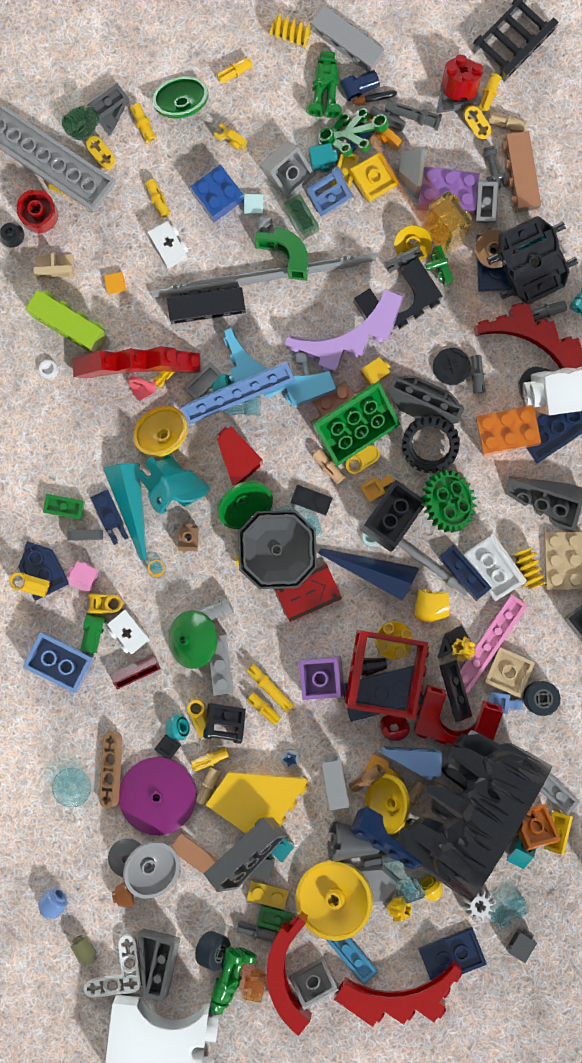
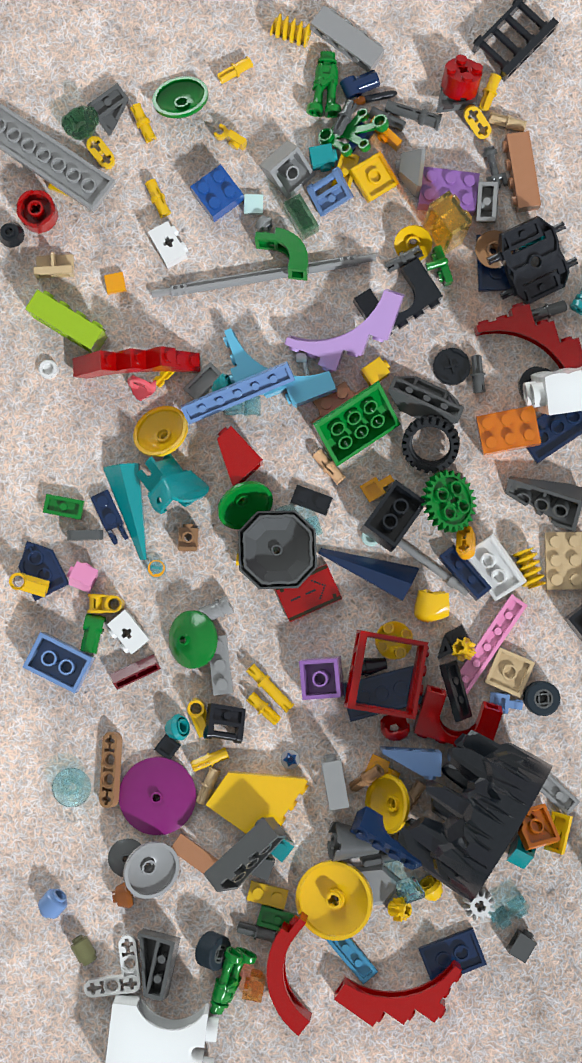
black brick [167,285,246,324] -> none
light grey slope [289,957,339,1010] -> none
yellow piece [345,445,380,474] -> none
none -> dark grey axle [333,99,357,135]
none -> light orange beam [456,526,476,560]

